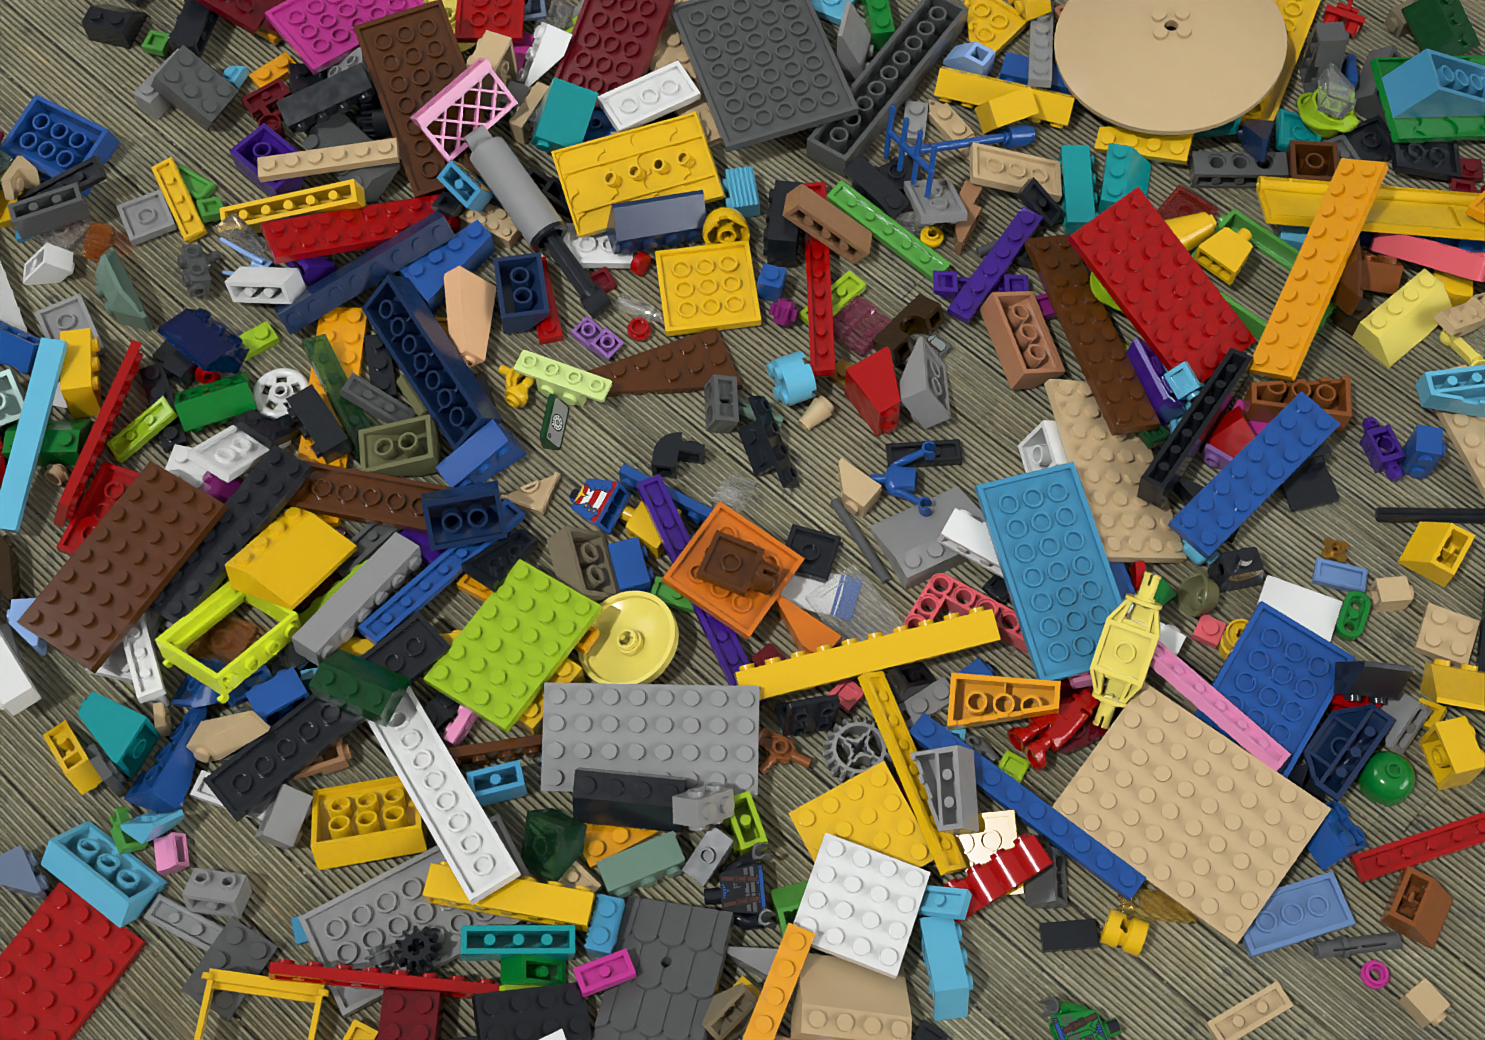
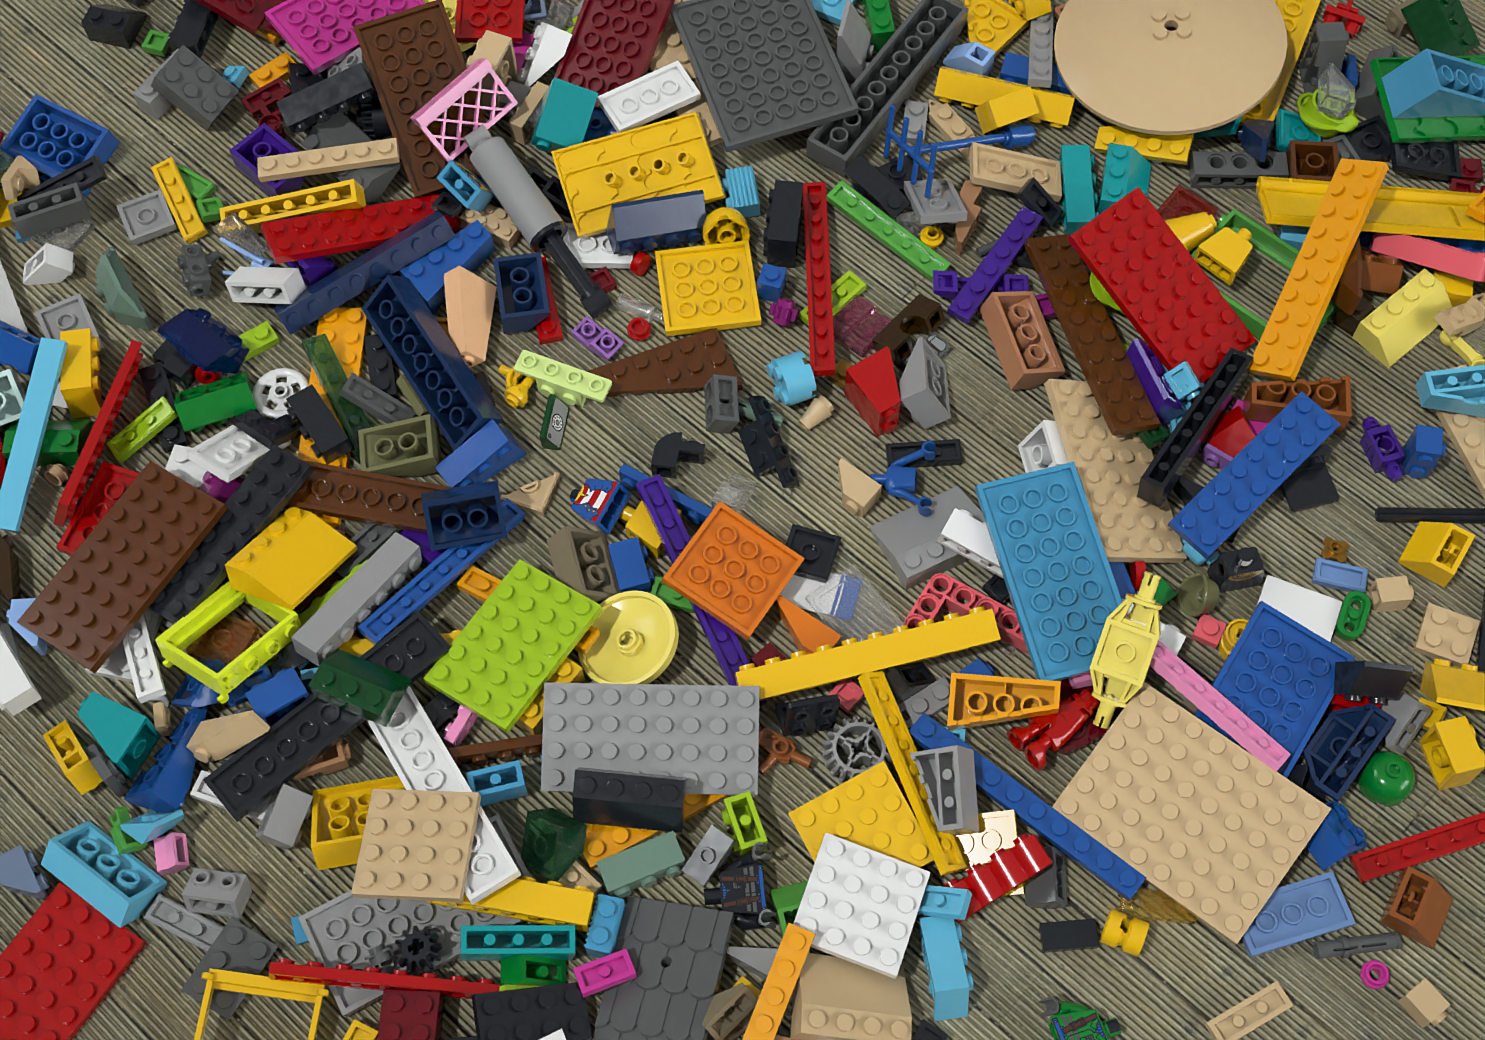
clear orange gear [82,222,116,263] -> none
black wing [461,529,538,592] -> none
light grey brick [672,782,735,831] -> none
reddish brown plate [696,530,780,597] -> none
medium nougat brick [782,183,873,264] -> none
dark grey bar [830,498,891,584] -> none
dark grey arm [964,735,1000,764] -> none
lime tile [998,750,1030,783] -> none
none -> tan plate [351,789,481,903]

